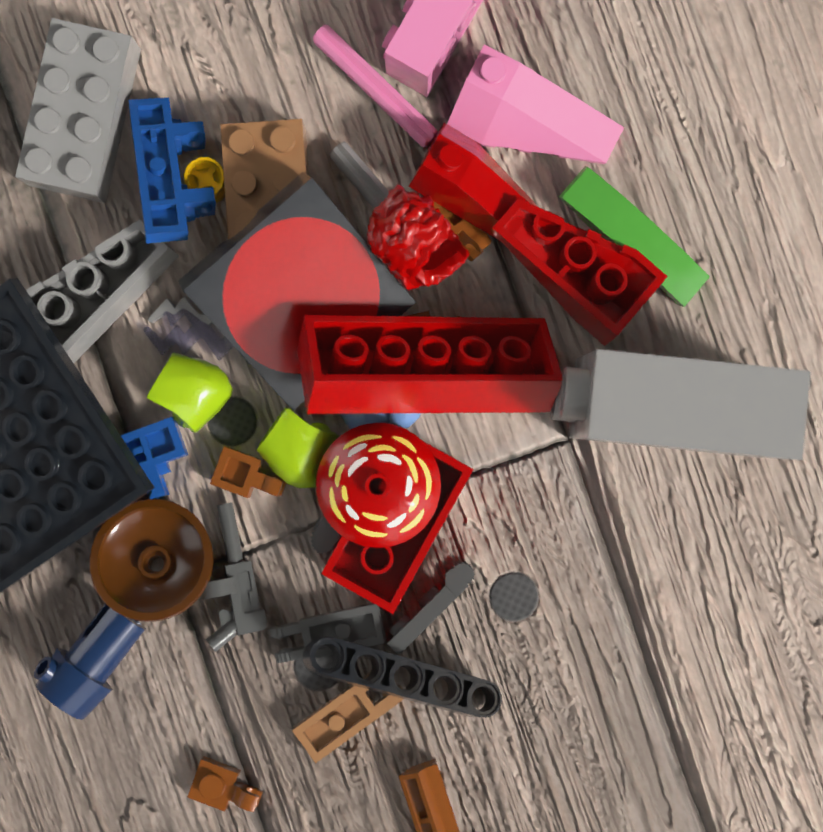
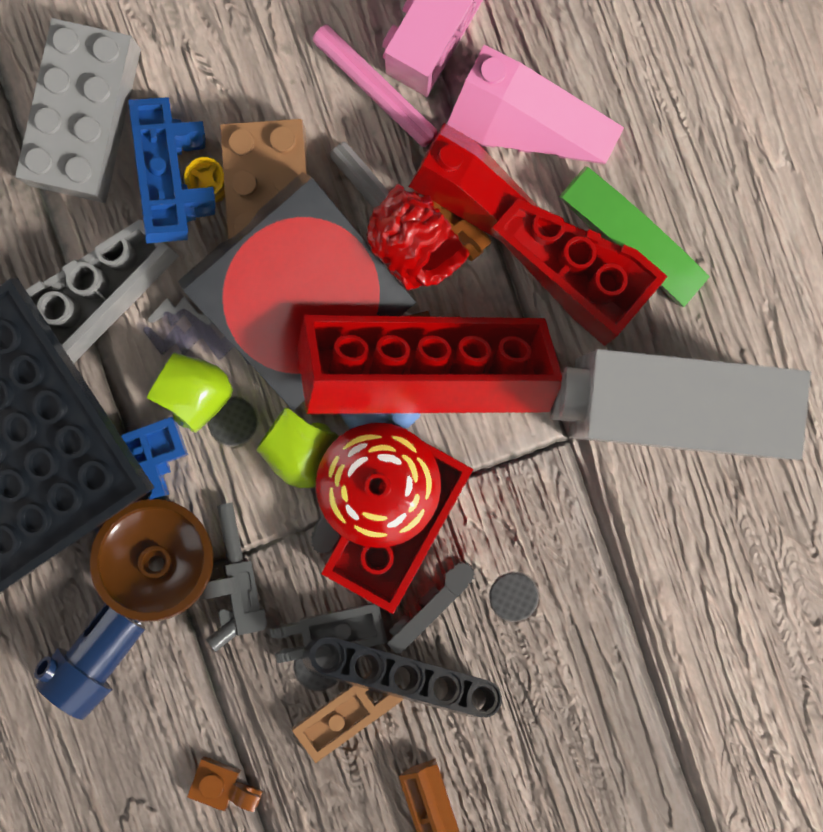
dark orange plate [210,446,287,498] -> none

